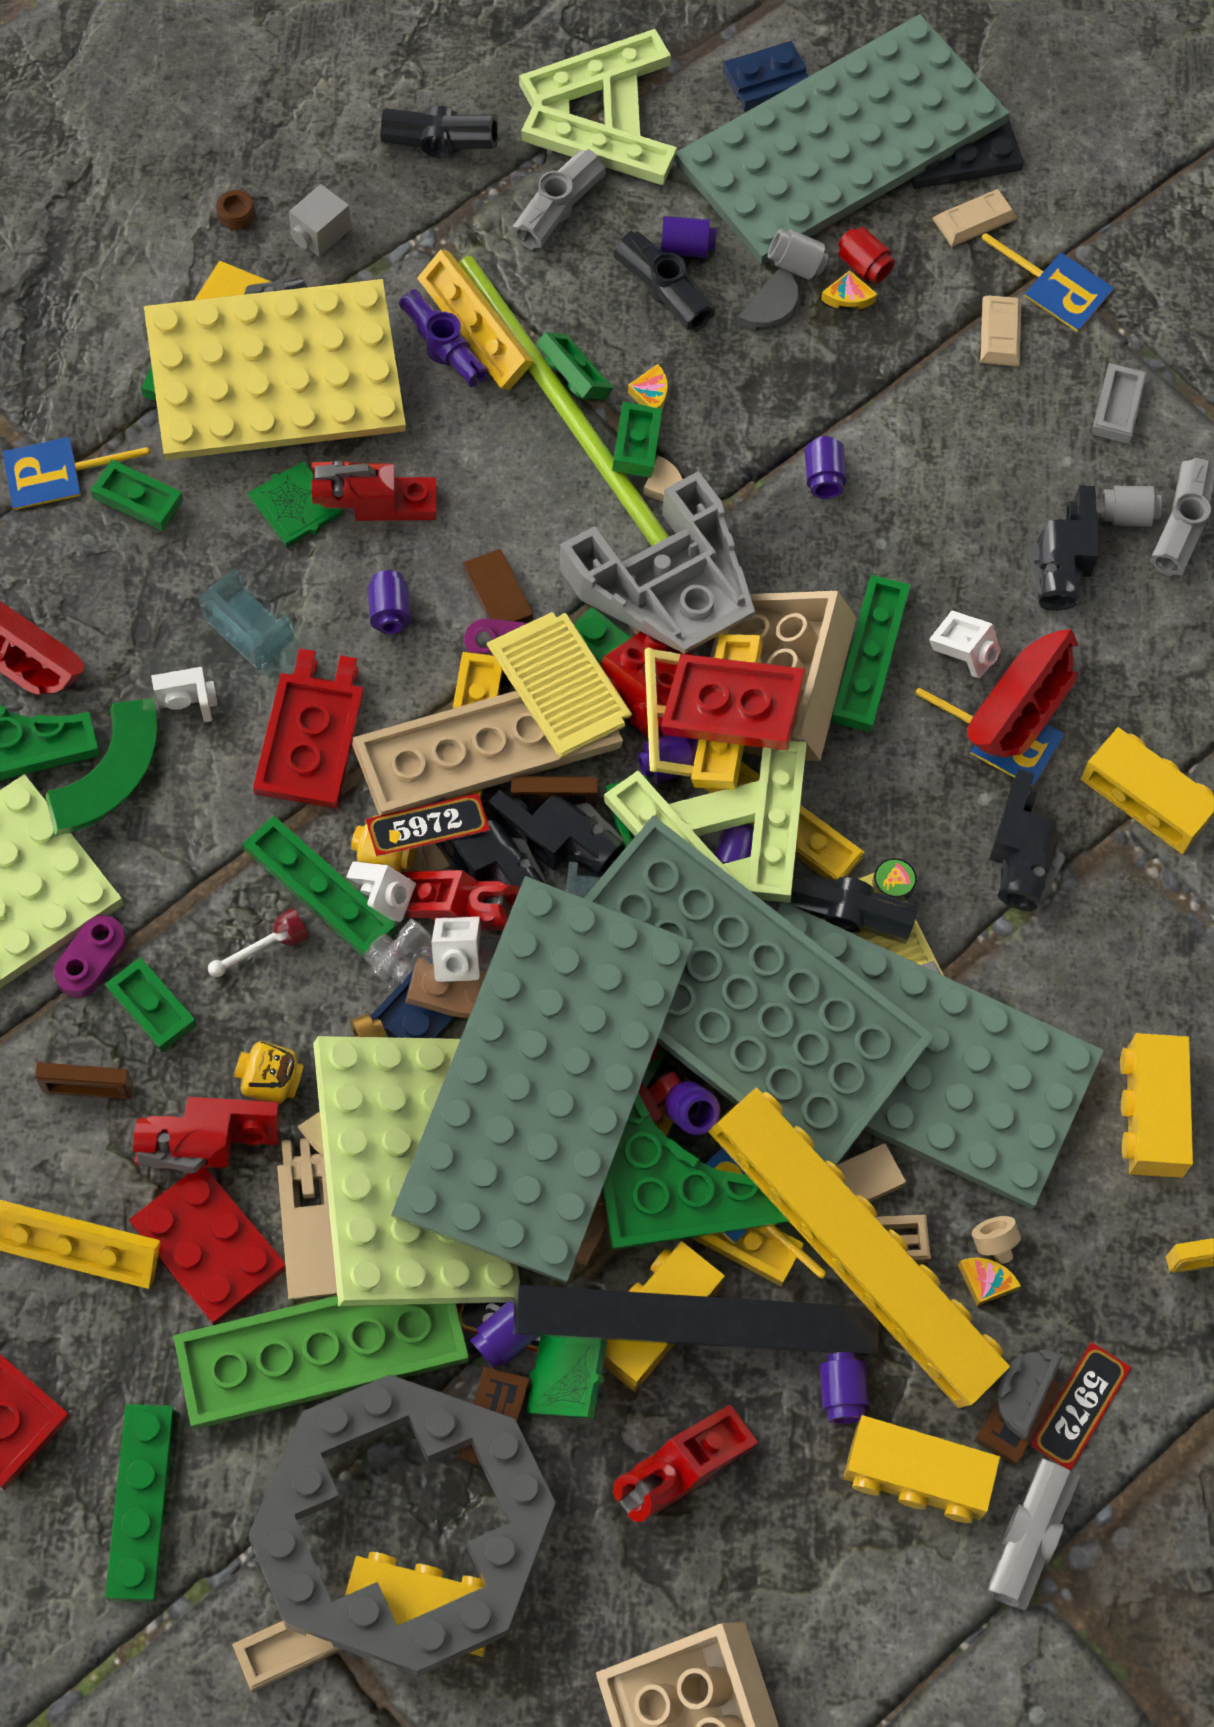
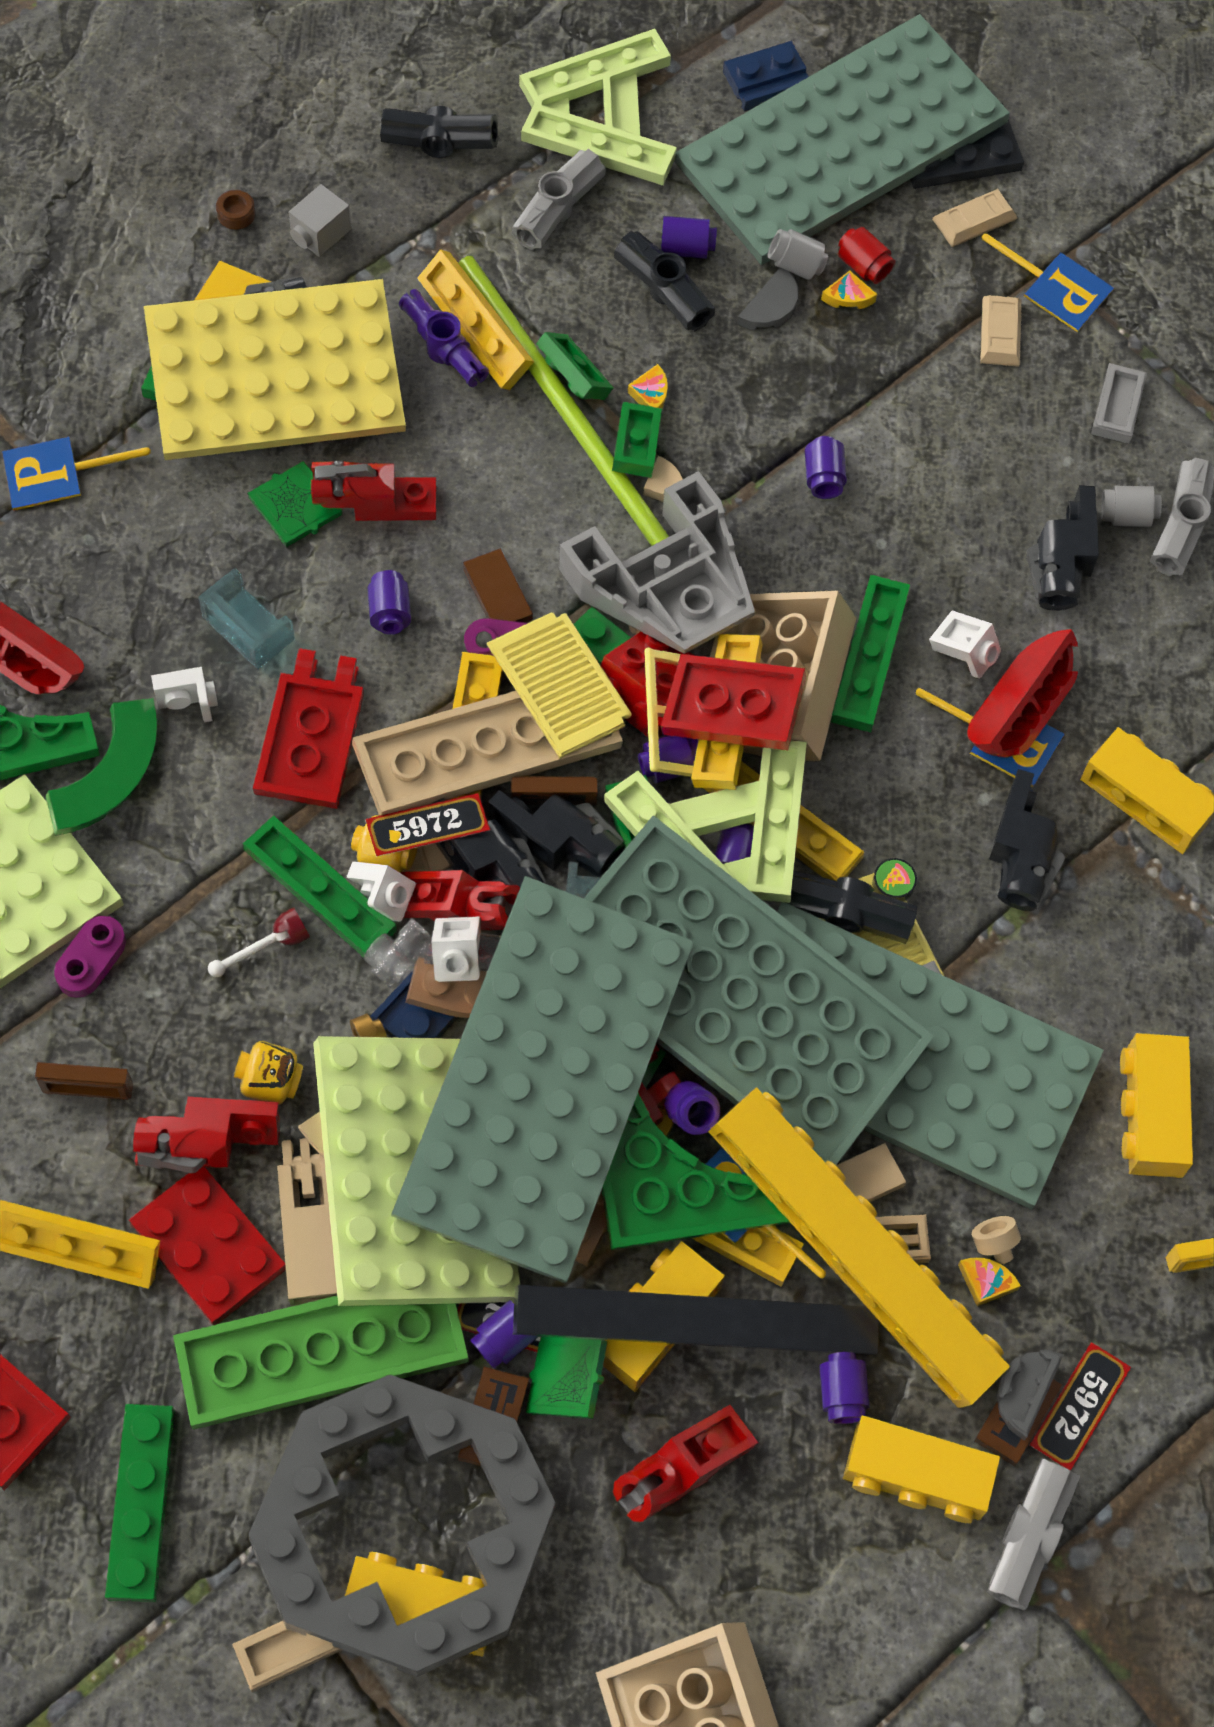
green plate [91,459,184,531] -> none
green plate [105,957,197,1053] -> none

